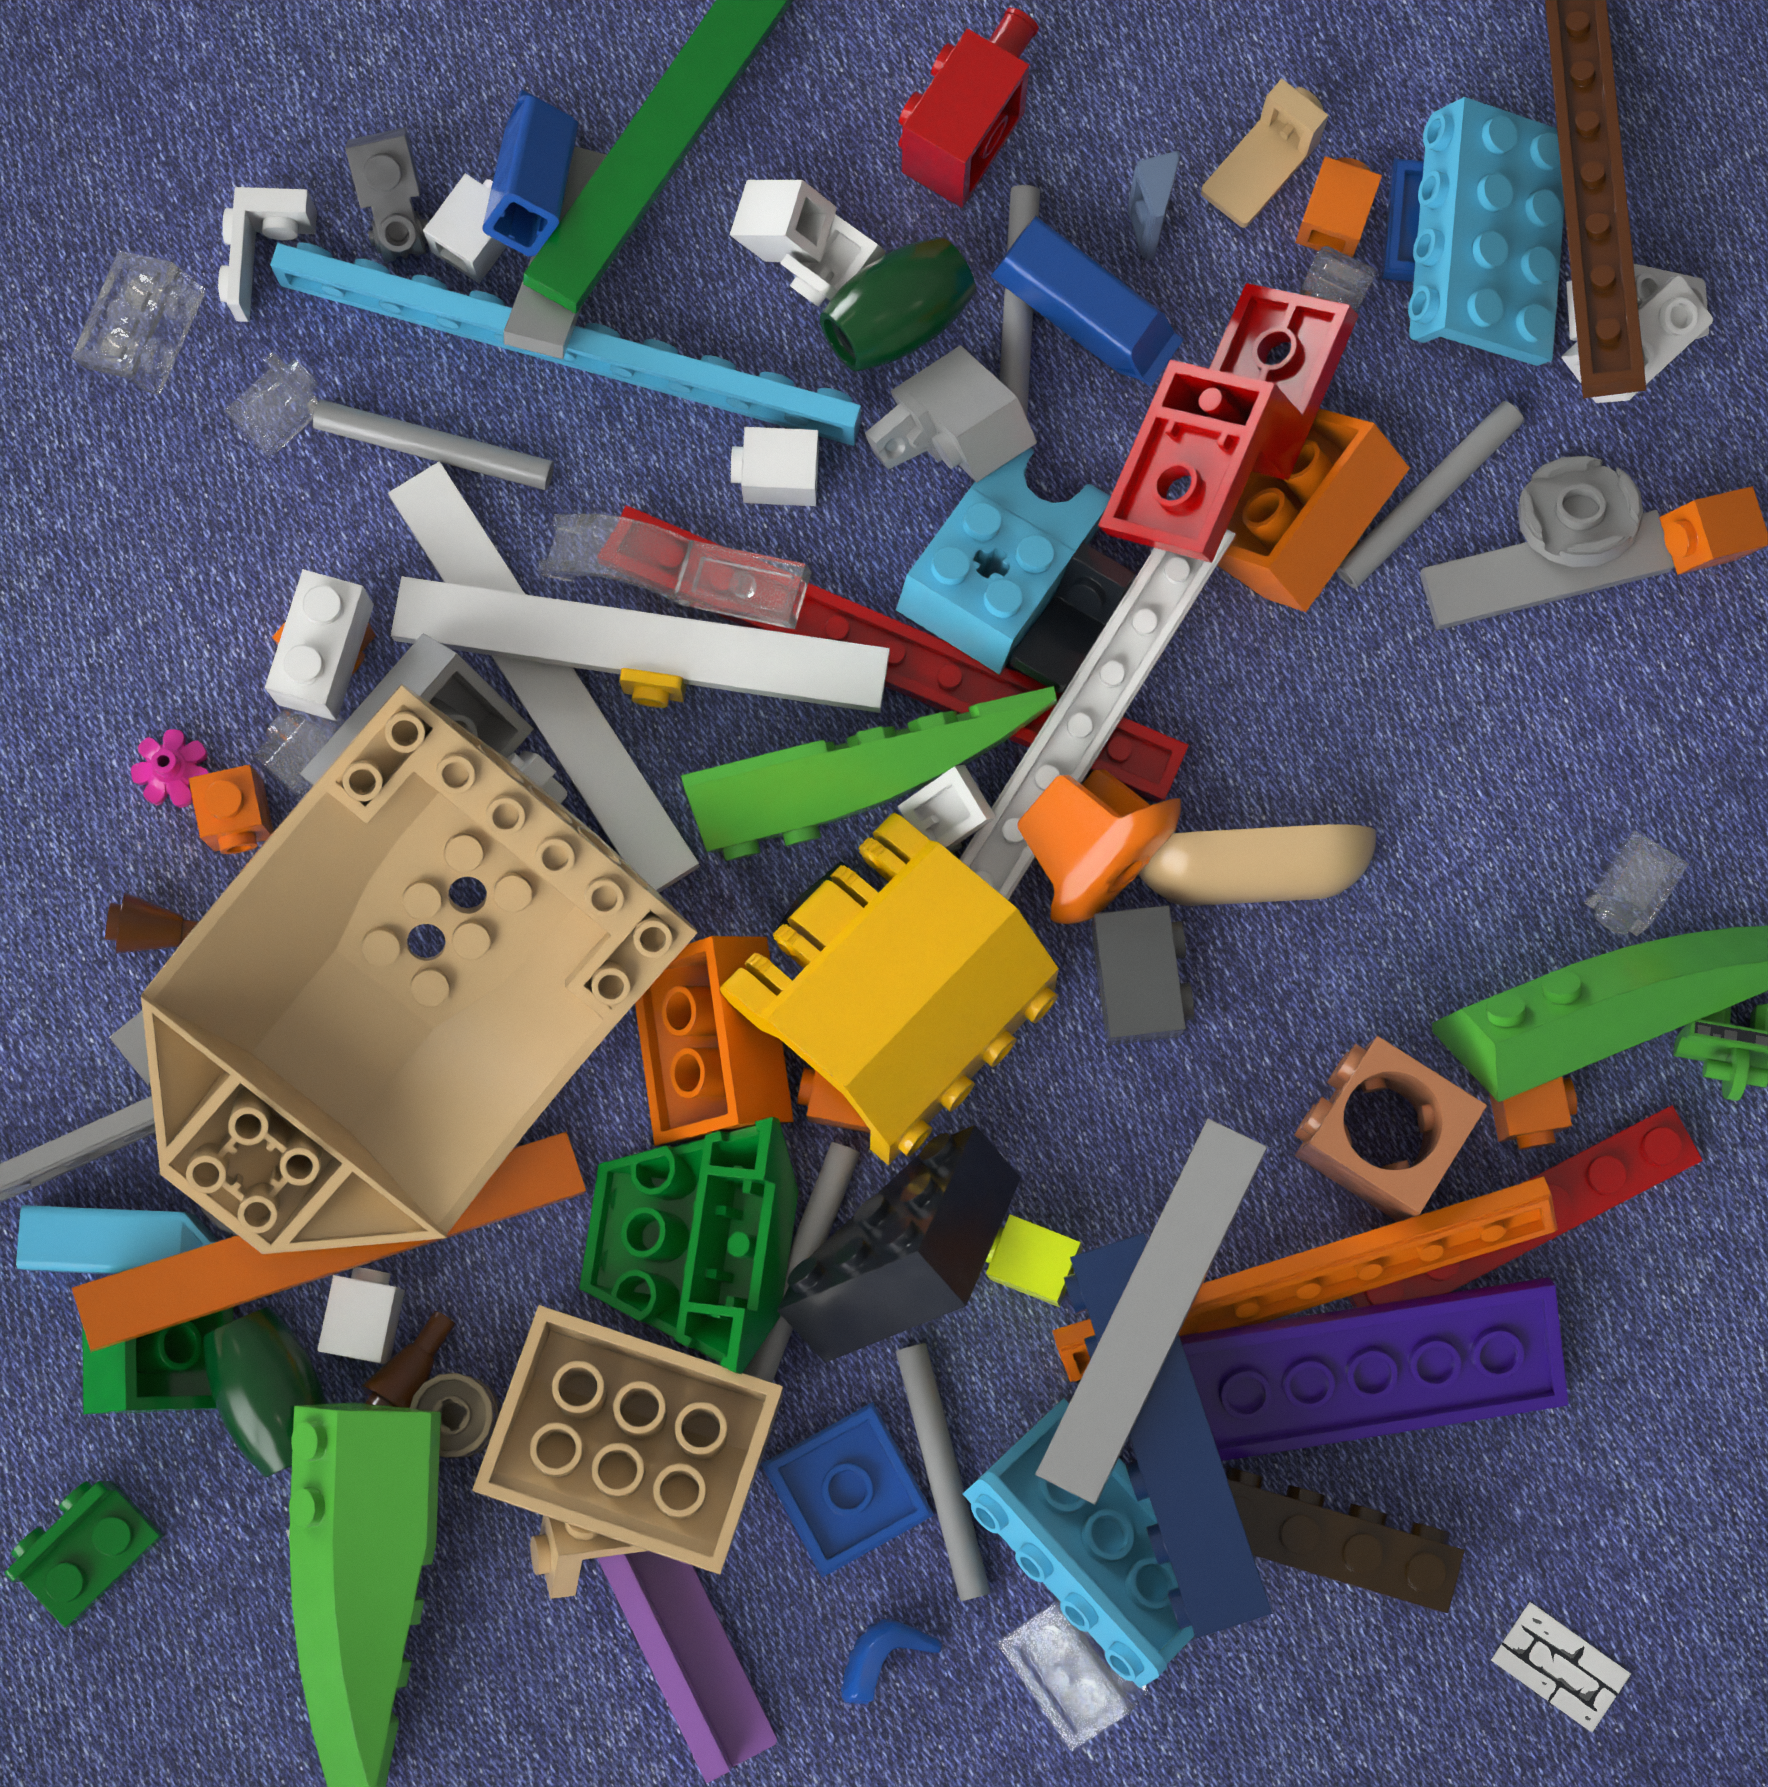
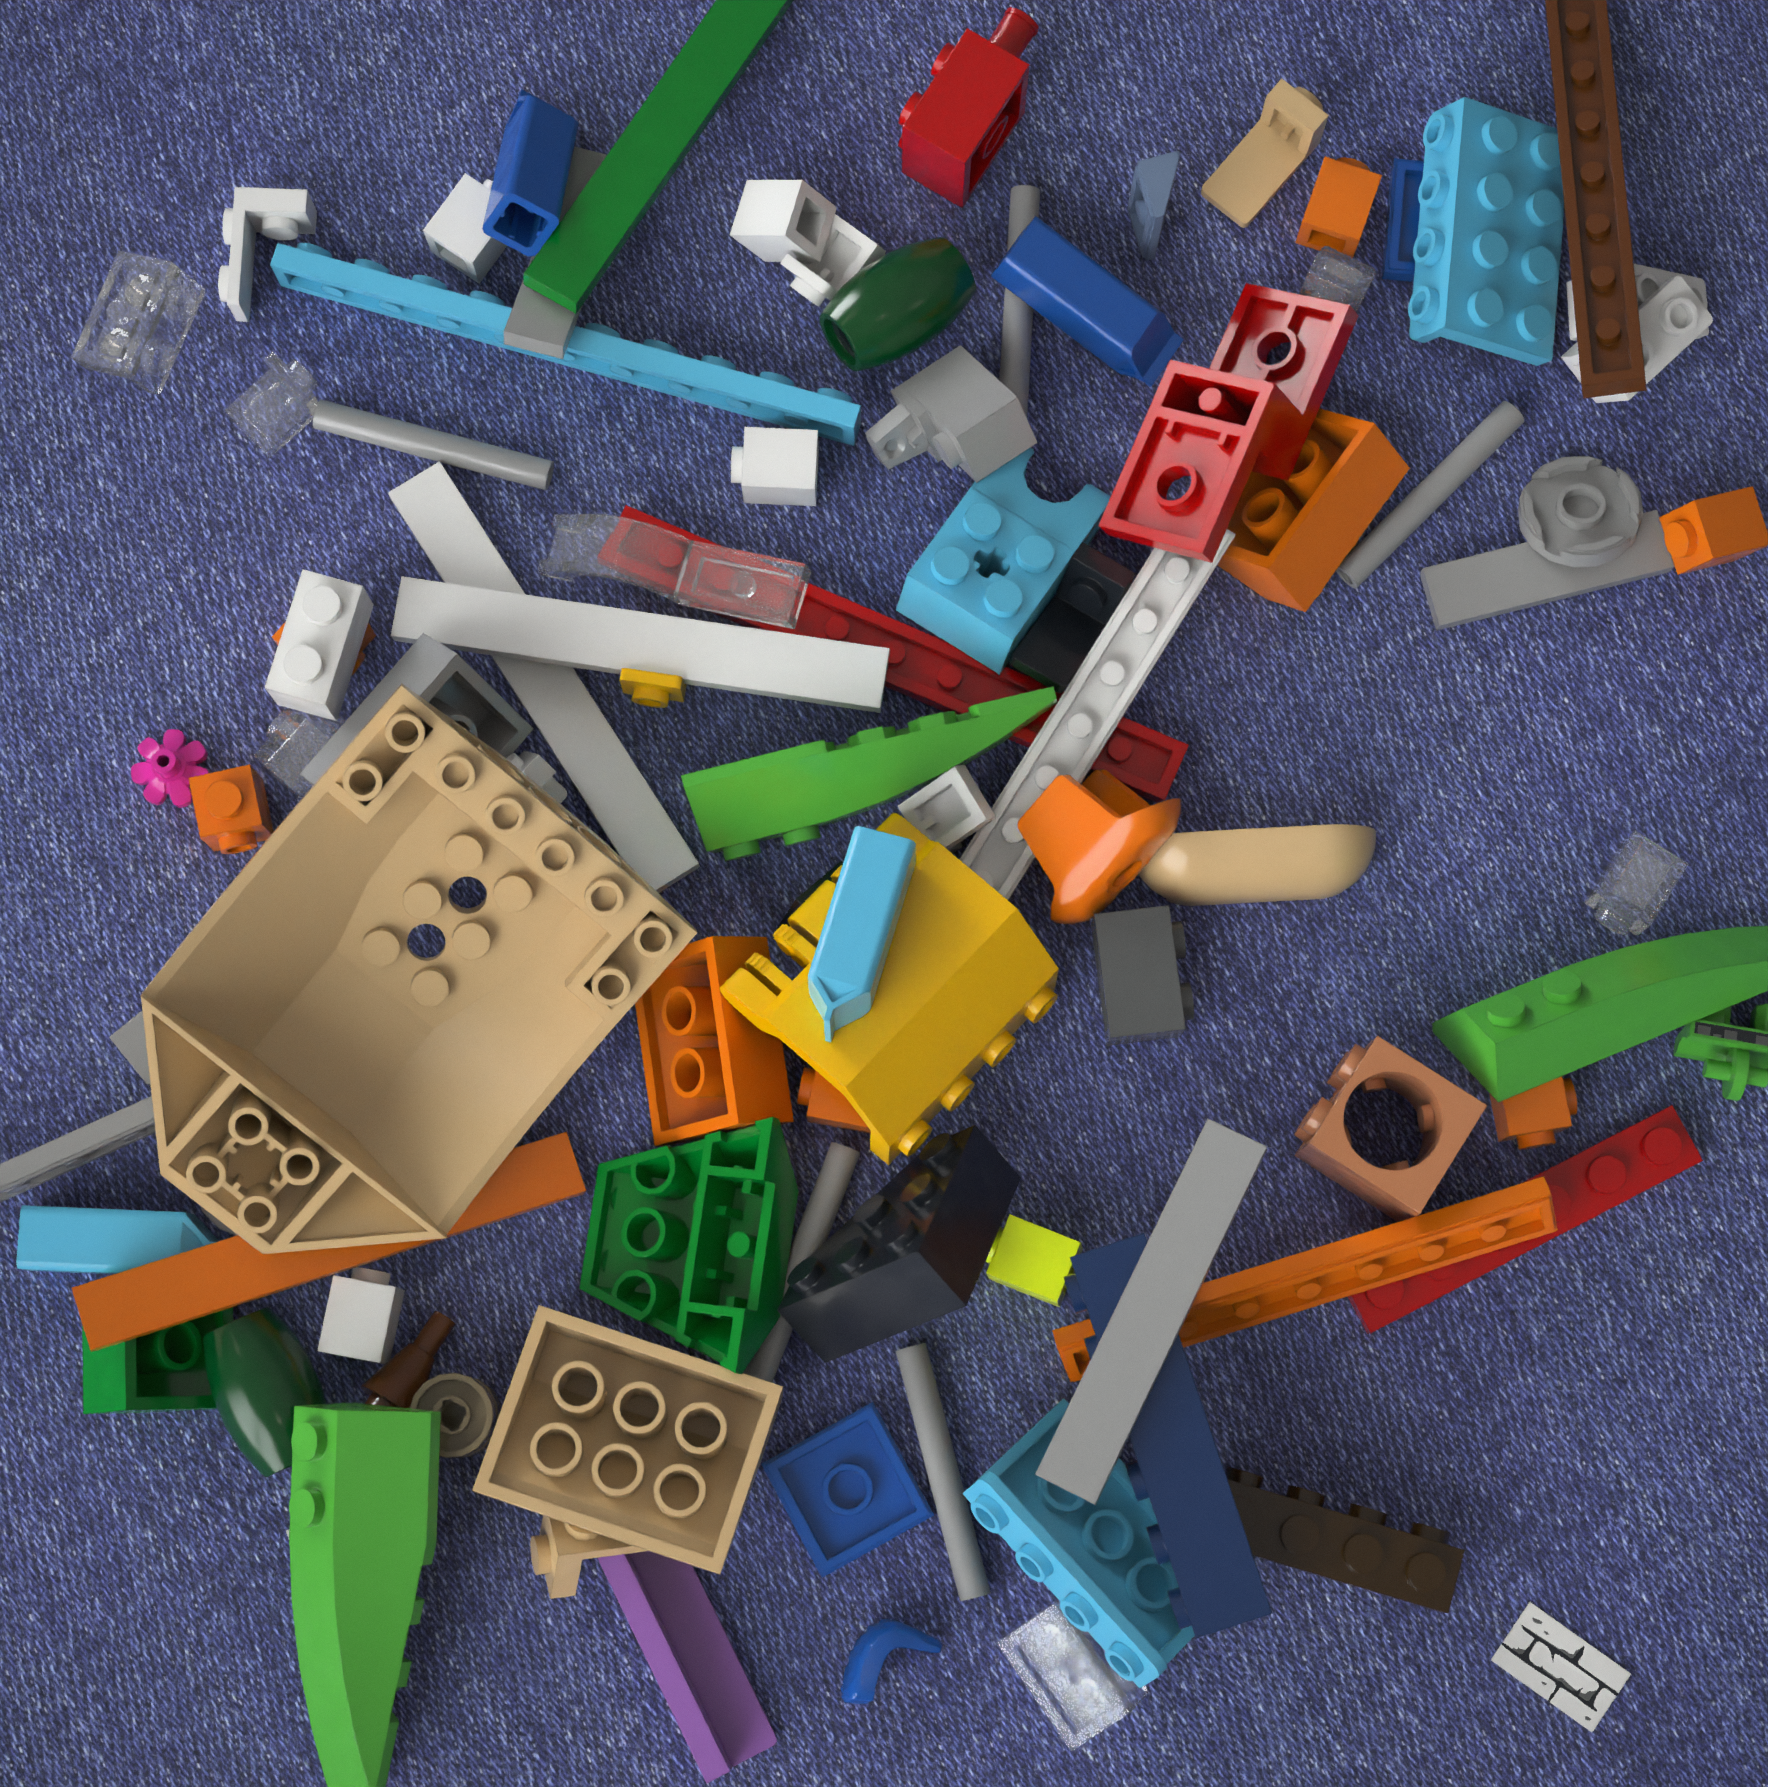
green bracket [4,1481,164,1628] -> none
reddish brown cone [105,892,199,954] -> none
flat silver brick [345,127,428,262] -> none
dark purple plate [1180,1277,1569,1461] -> none
none -> medium azure piece [808,826,916,1043]

